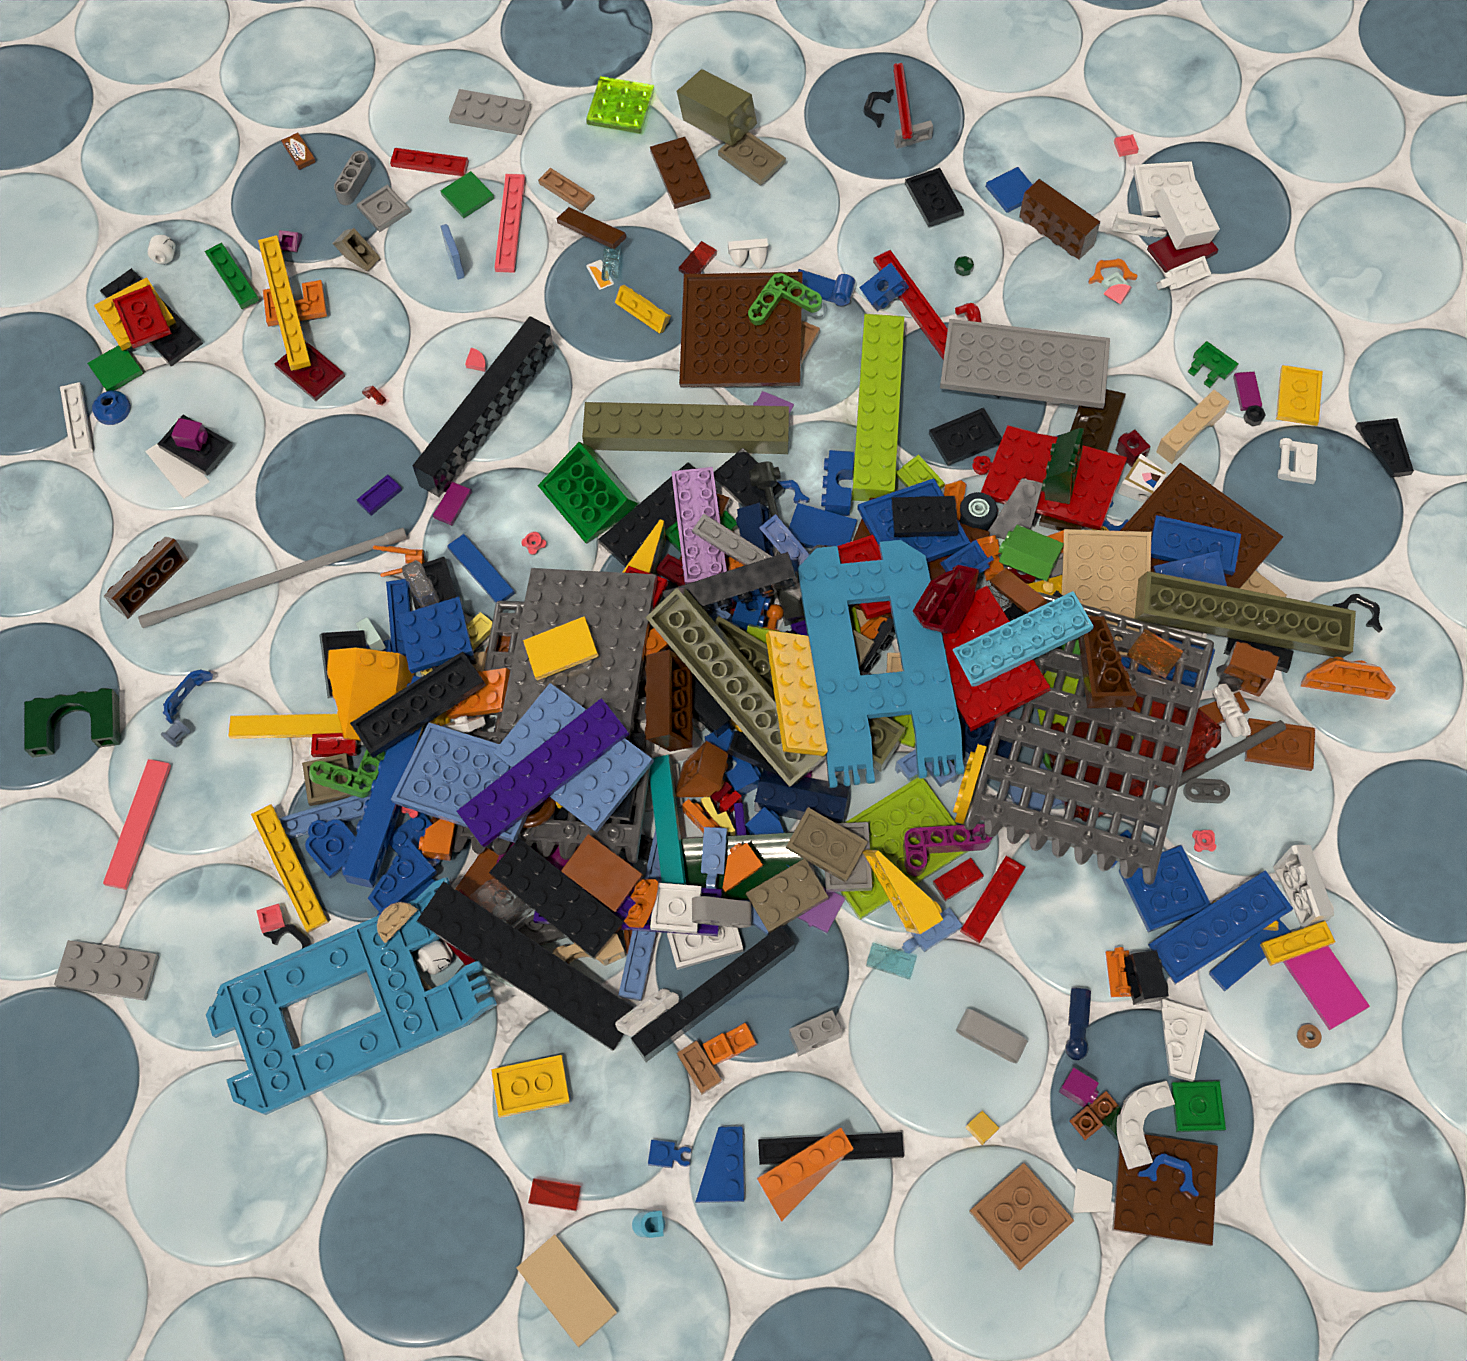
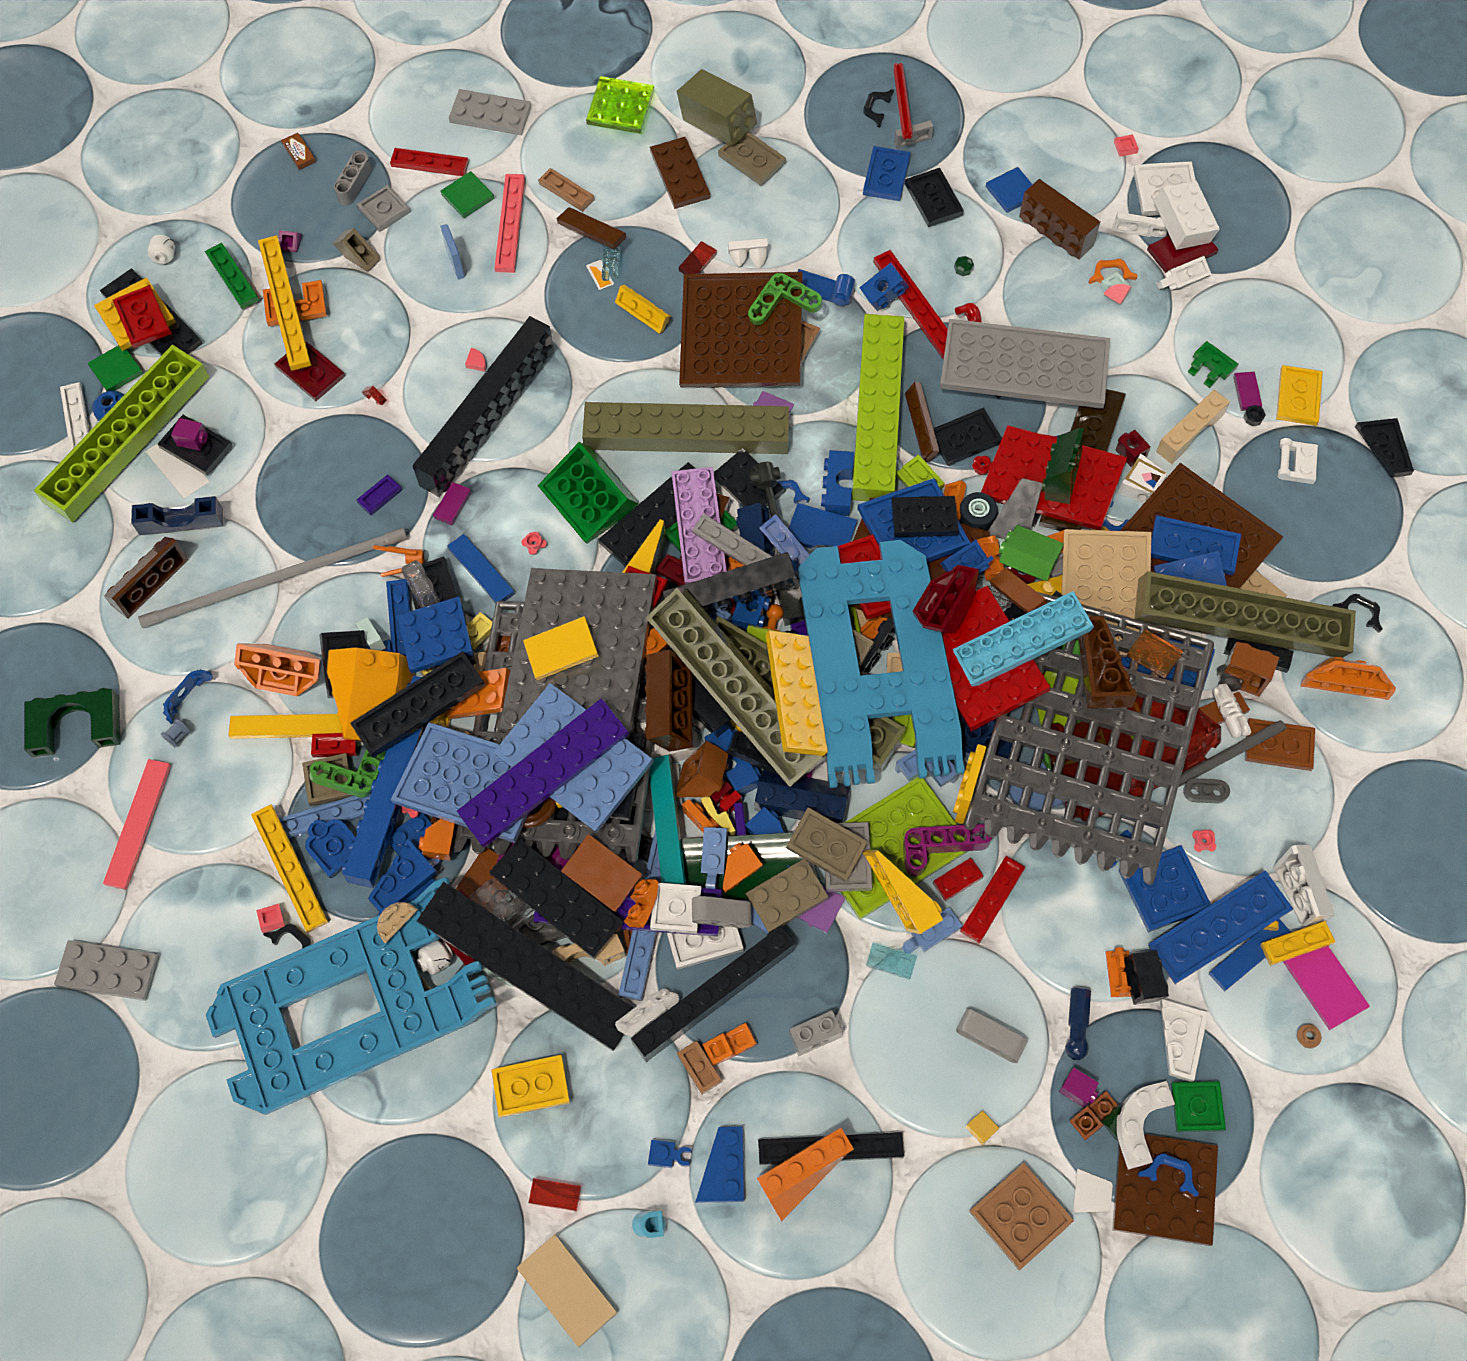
white plate [442,716,486,733] -> none
none -> lime brick [33,345,209,523]
none -> dark blue arch [131,496,223,535]
none -> orange wedge [234,643,321,696]
none -> blue tile [863,146,911,201]
none -> reddish brown tile [905,382,939,462]

